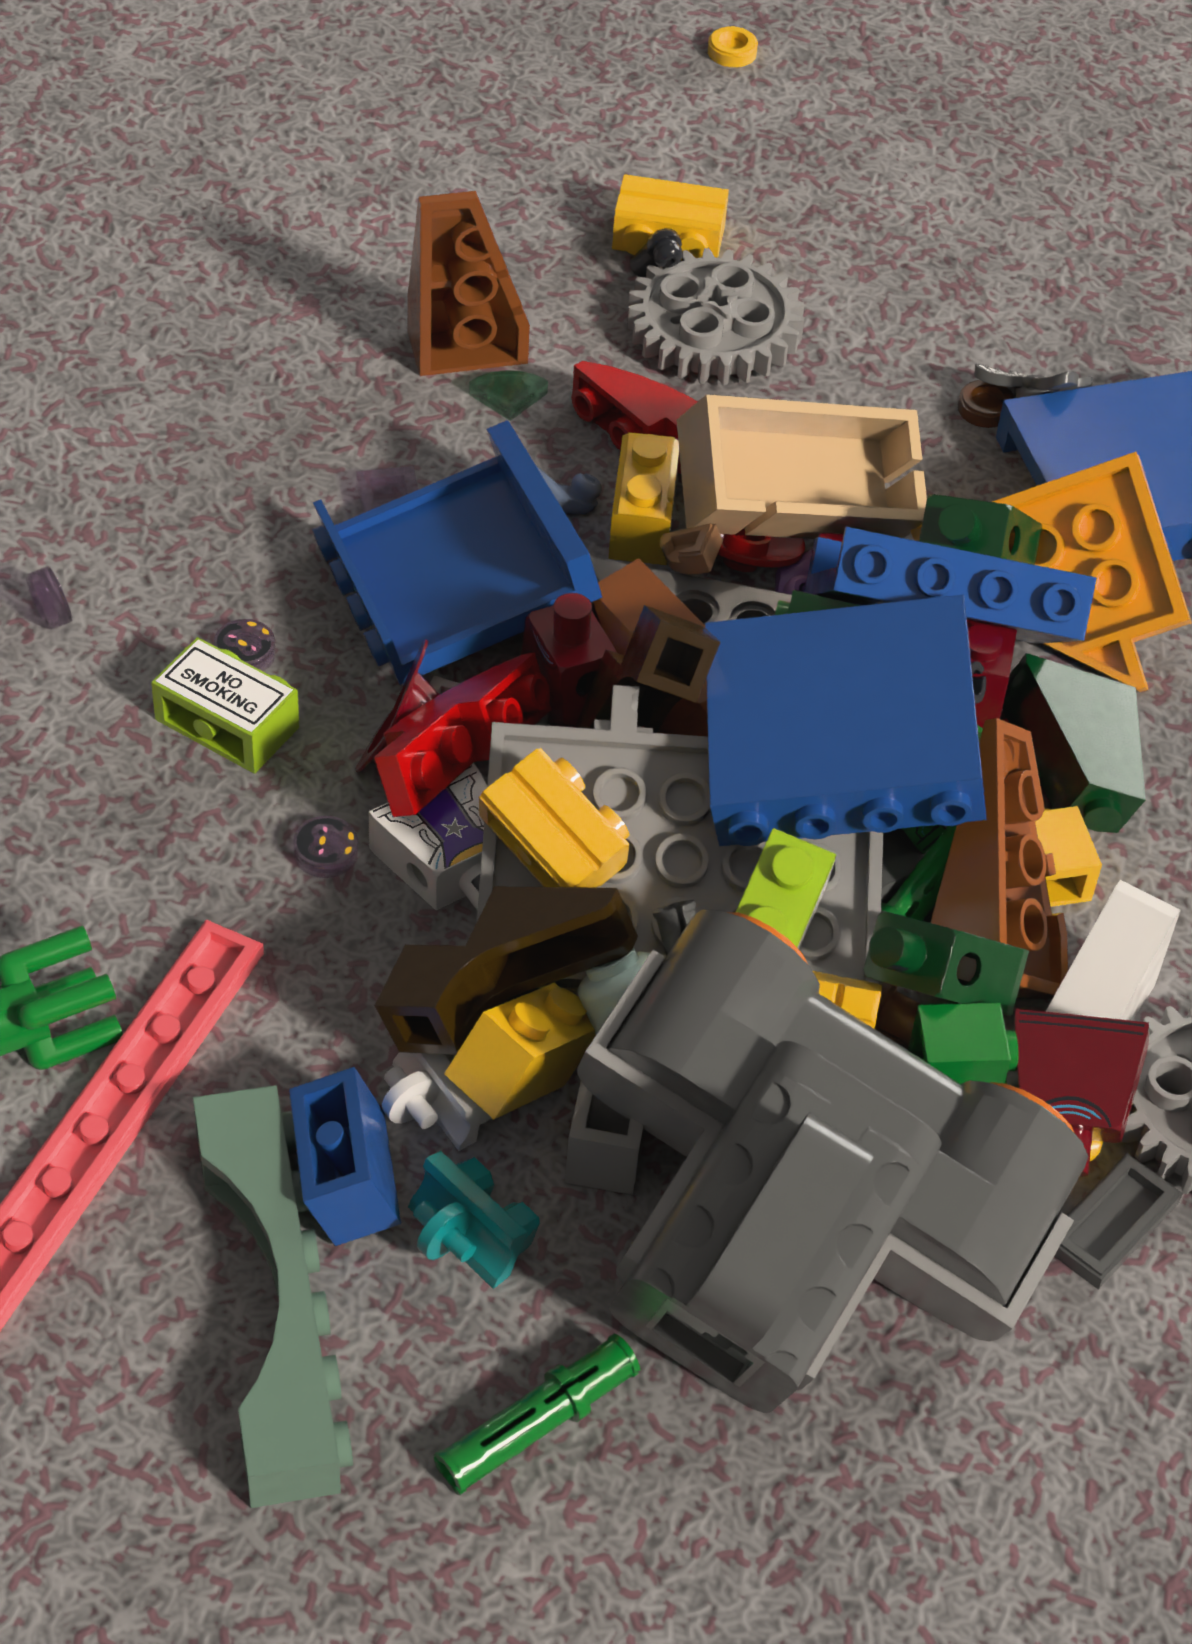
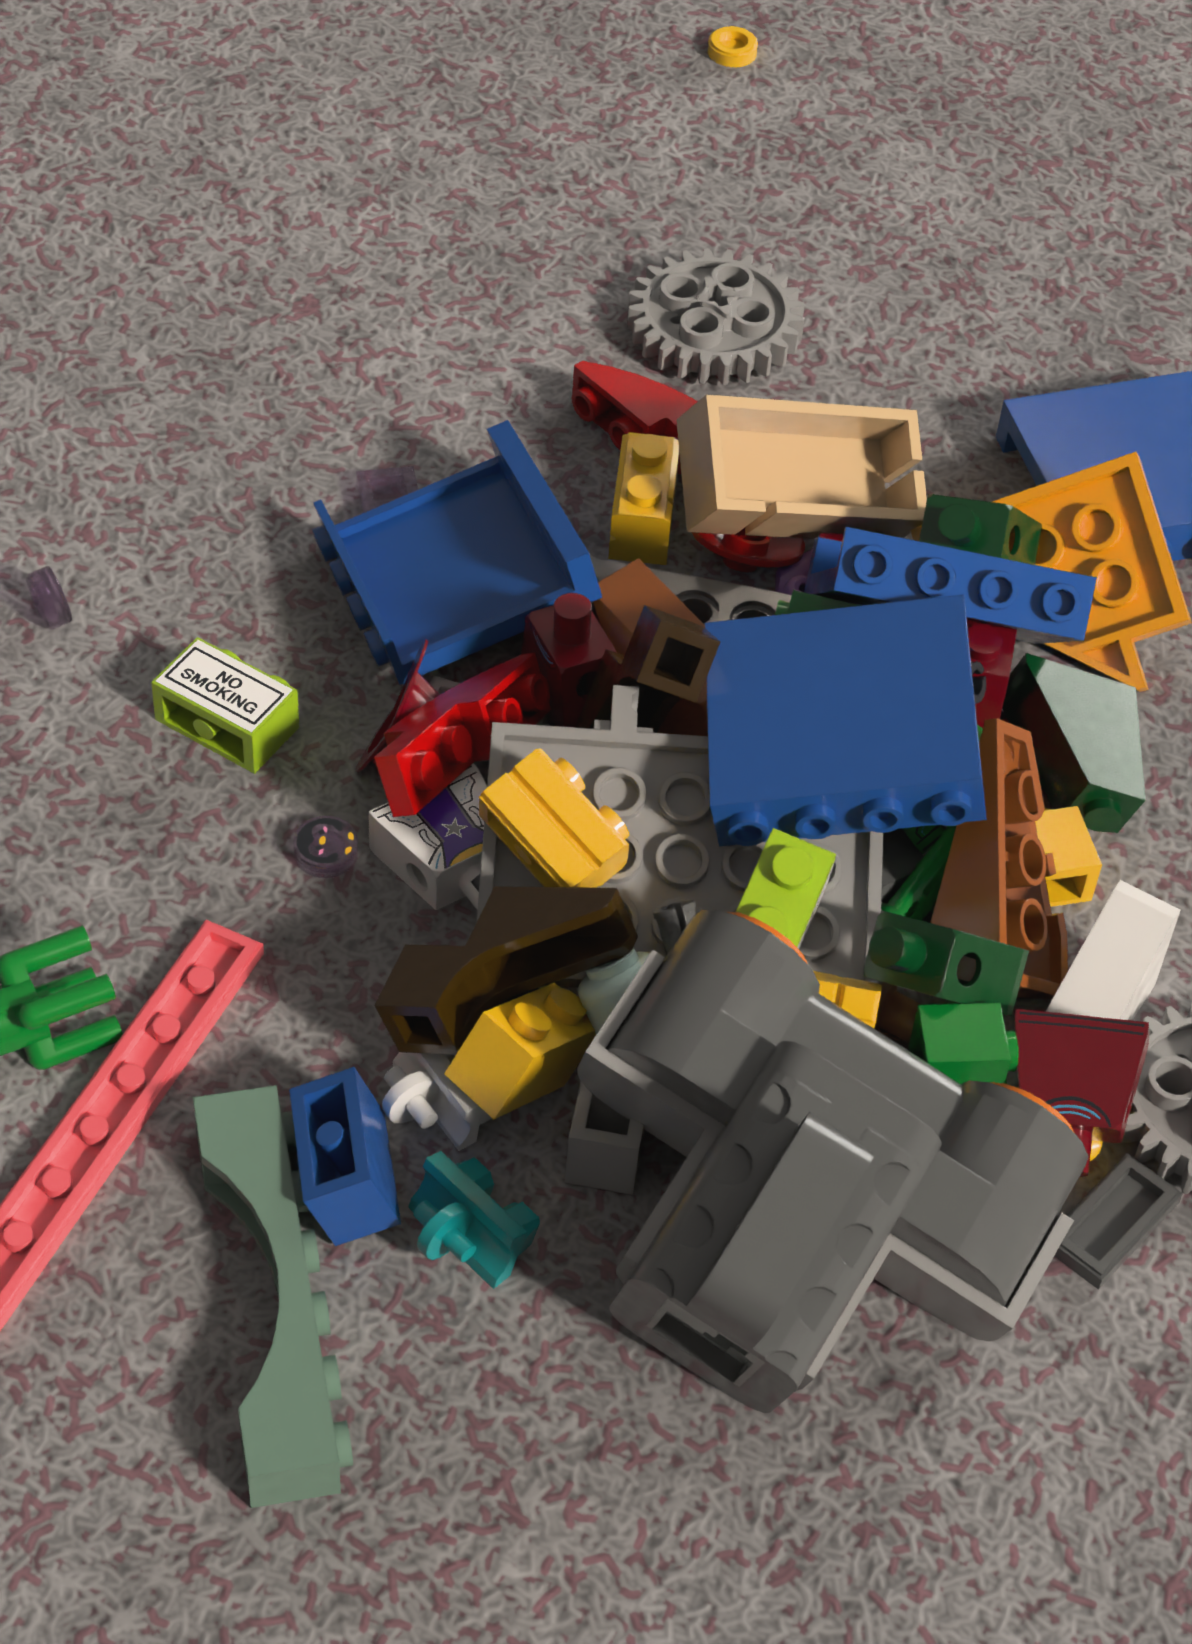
tile [214,619,276,671] -> none
dark orange wedge [407,191,530,376] -> none
green pin [433,1333,640,1496] -> none
clear green tile [469,370,548,421] -> none
sand blue arm [536,465,602,514] -> none
yellow brick [612,174,729,261] -> none
black arm [630,228,683,278] -> none
medium nougat tile [660,523,723,574] -> none
reddish brown tile [958,380,1014,428] -> none
dark grey animal [974,364,1092,398] -> none

